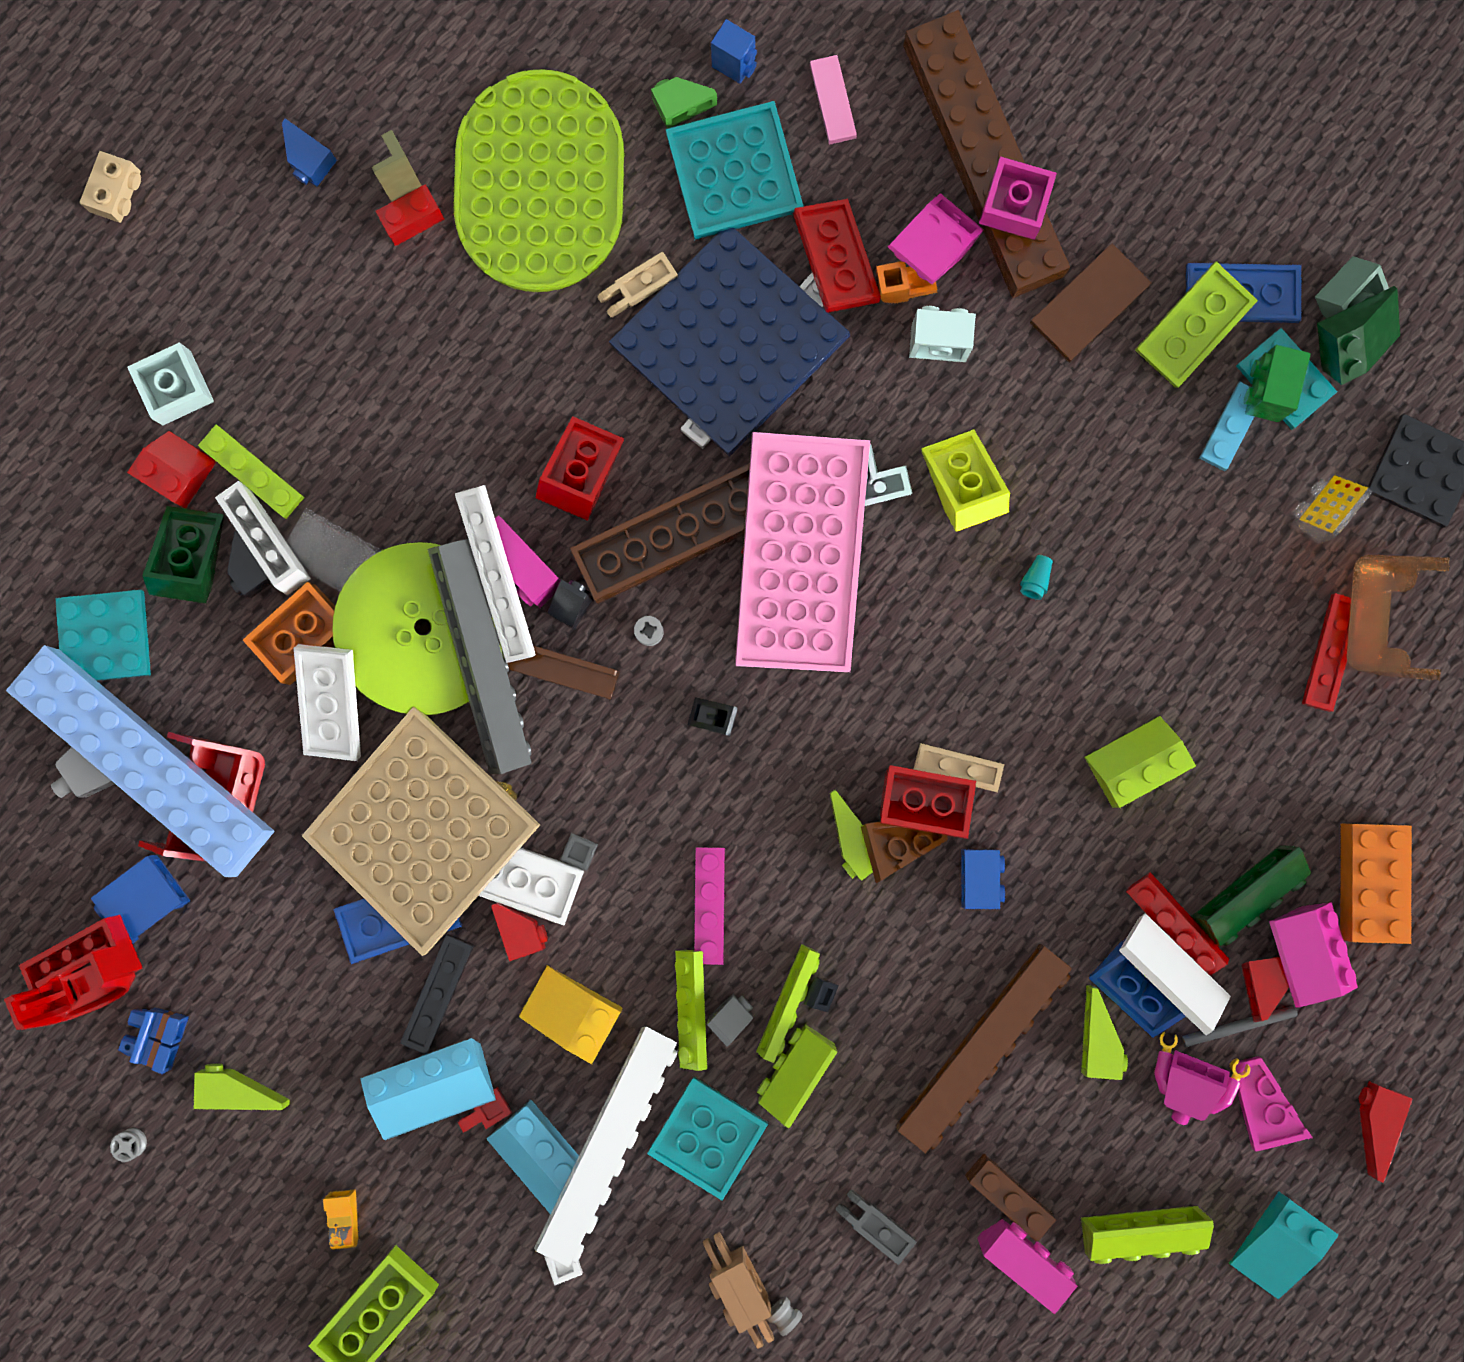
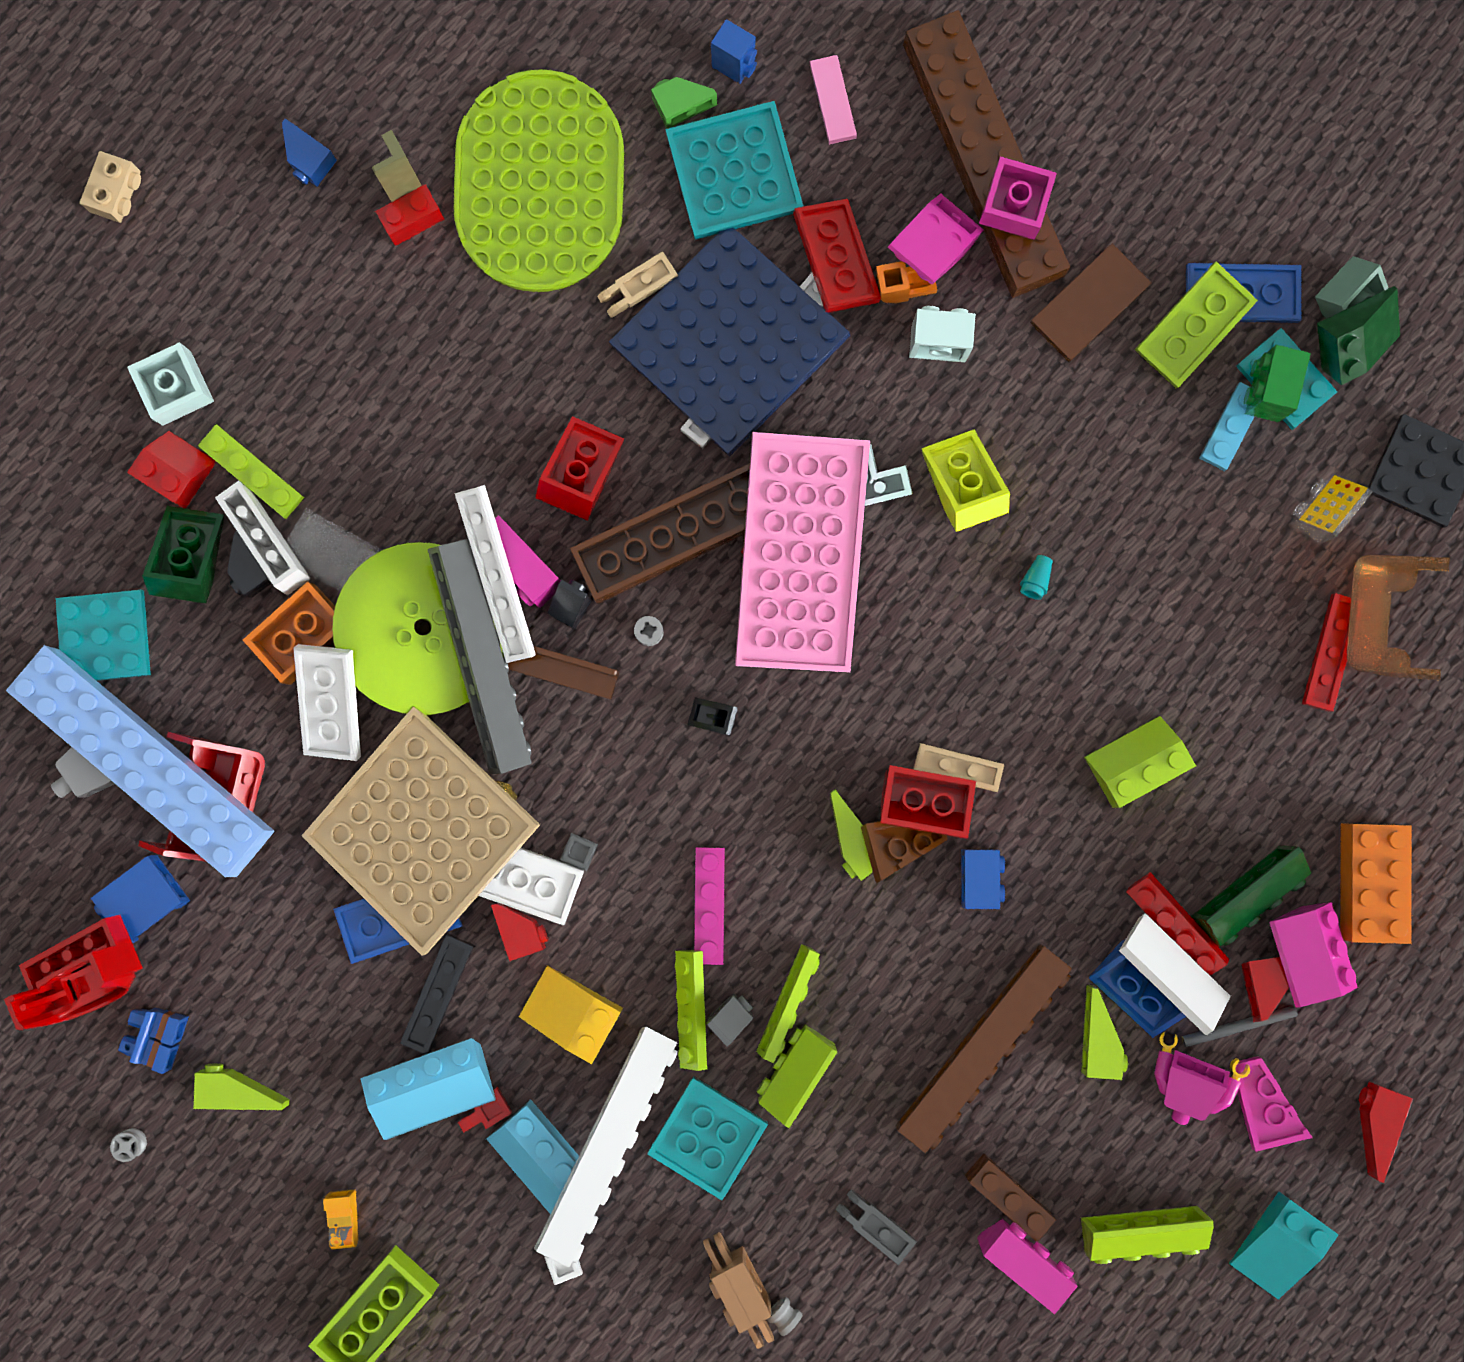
black plate [804,977,839,1012] -> none

